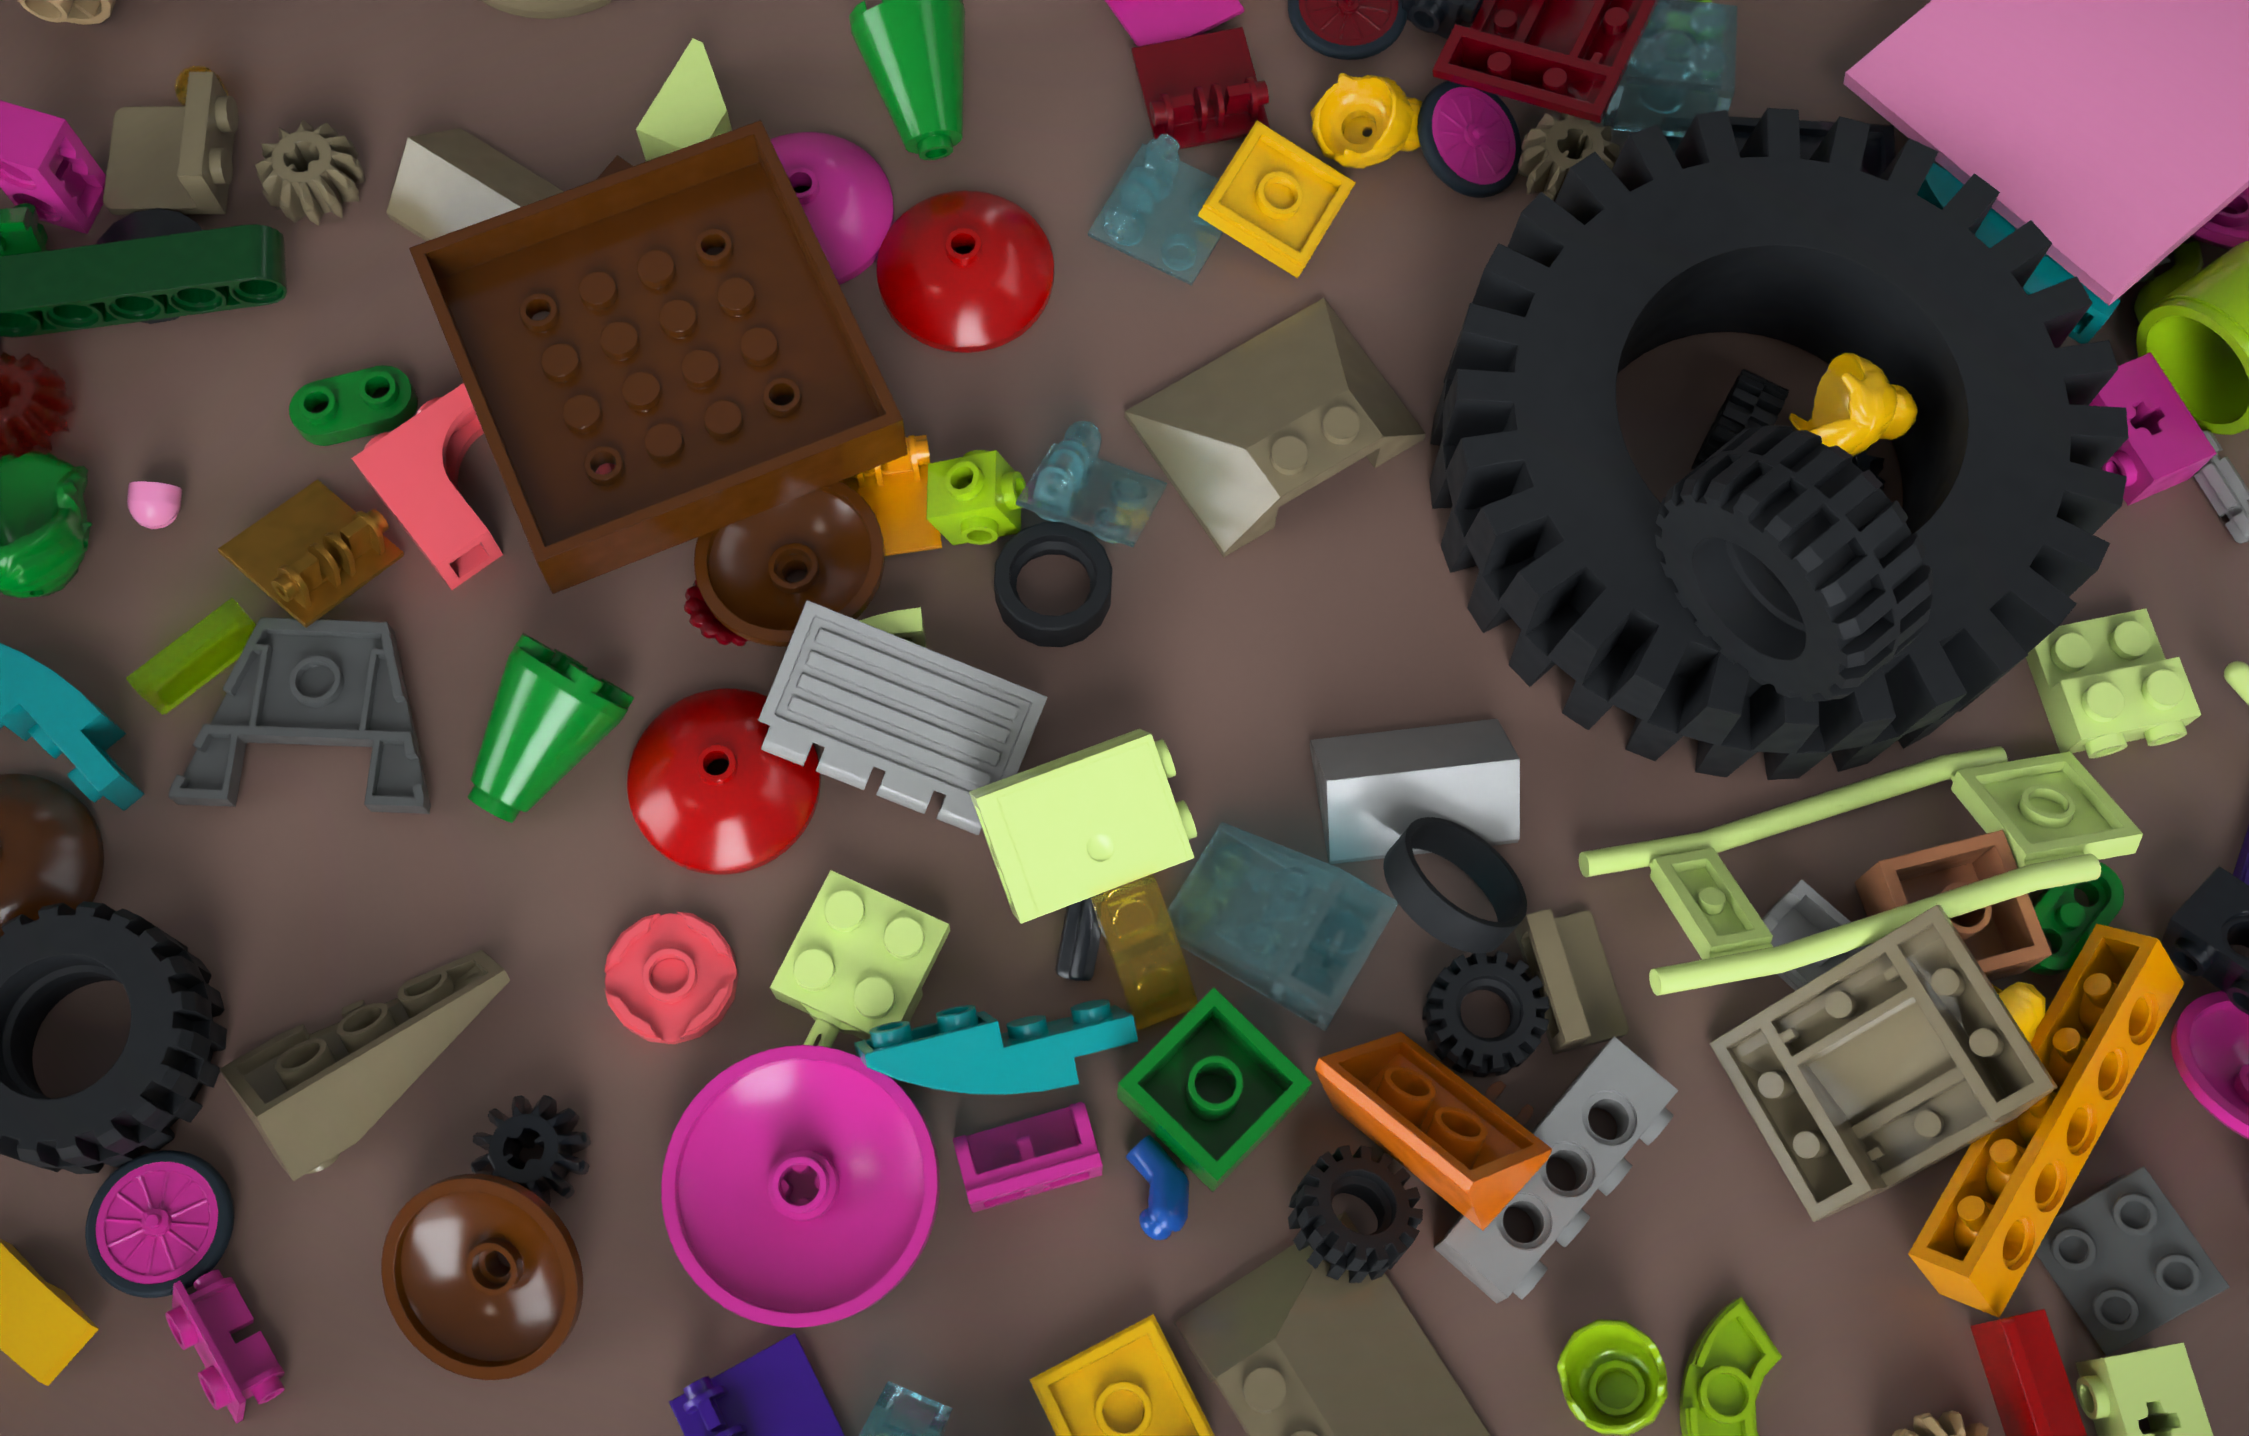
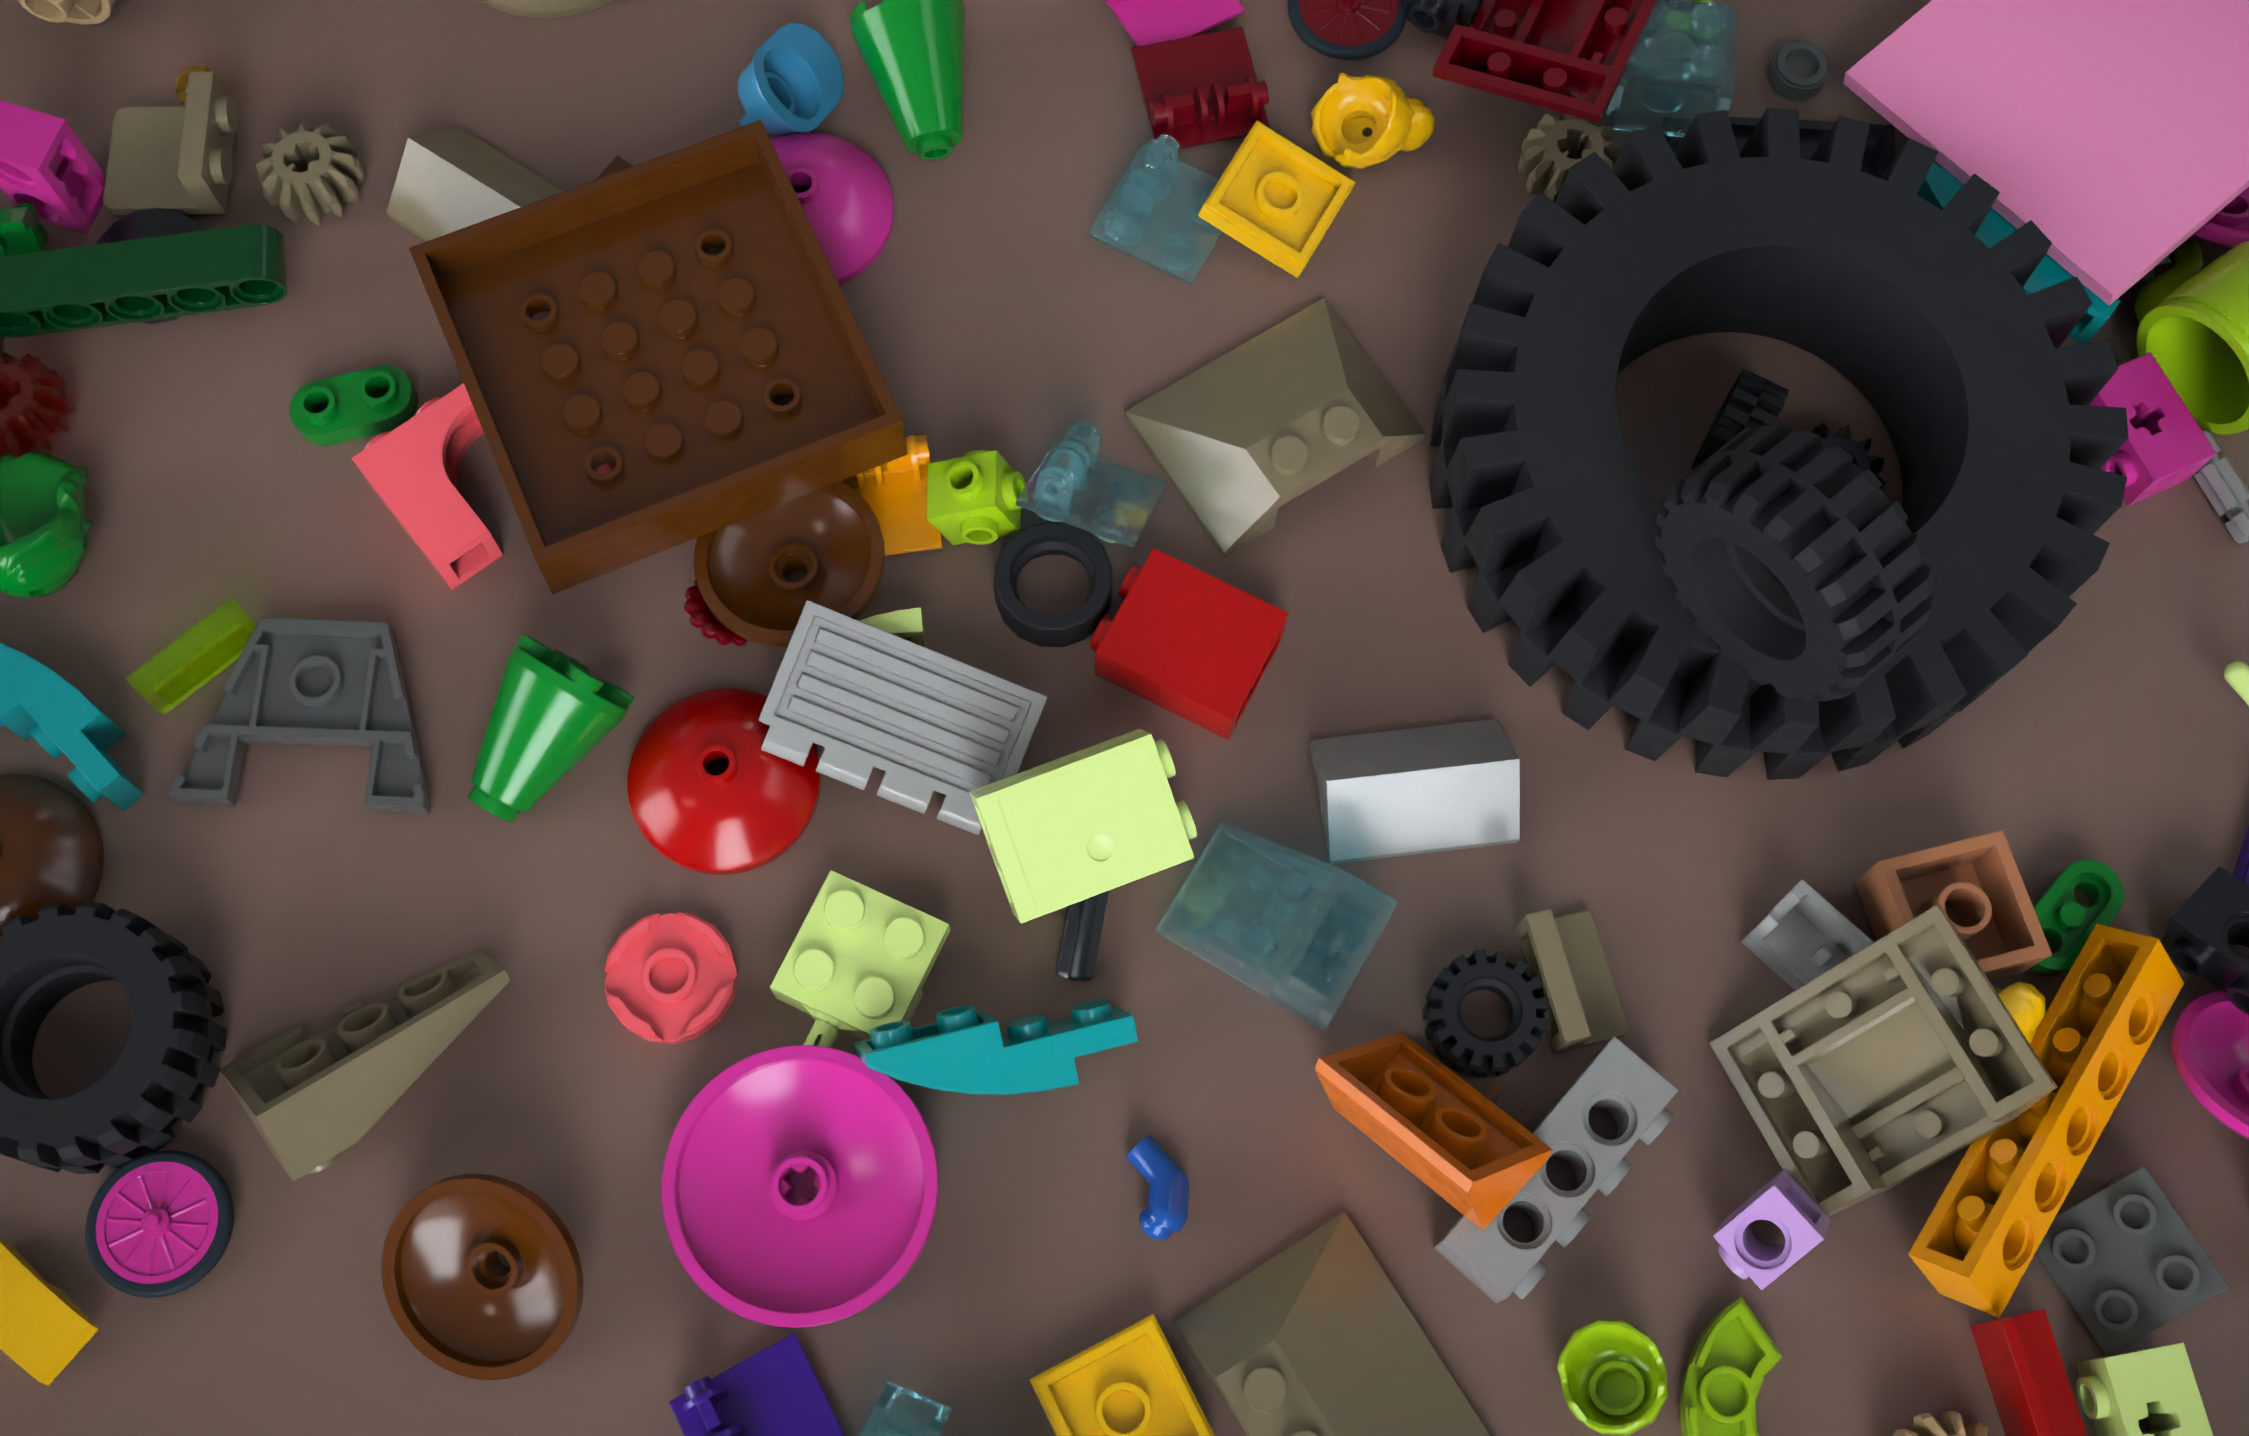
bright pink hinge [127,481,182,529] -> none
dark pink hinge [165,1269,285,1424] -> none
pearl gold hinge [218,479,404,628] -> none
black gear [471,1095,591,1206] -> none
yellowish green slope [636,38,732,162] -> none
red dish [876,190,1054,353] -> none
dark pink hinge [953,1102,1103,1213] -> none
clear yellow slope [1091,875,1198,1030] -> none
green brick [1117,987,1313,1192] -> none
black tyre [1288,1145,1423,1283] -> none
black tyre [1383,817,1527,954] -> none
dark pink wheel [1418,81,1522,198] -> none
yellowish green plate [1578,746,2143,996] -> none
yellow piece [1789,353,1918,456] -> none
yellowish green plate [2026,608,2201,758] -> none
none -> dark azure piece [737,23,844,136]
none -> red brick [1089,548,1289,740]
none -> lavender brick [1713,1169,1832,1290]
none -> dark grey tile [1767,41,1830,101]

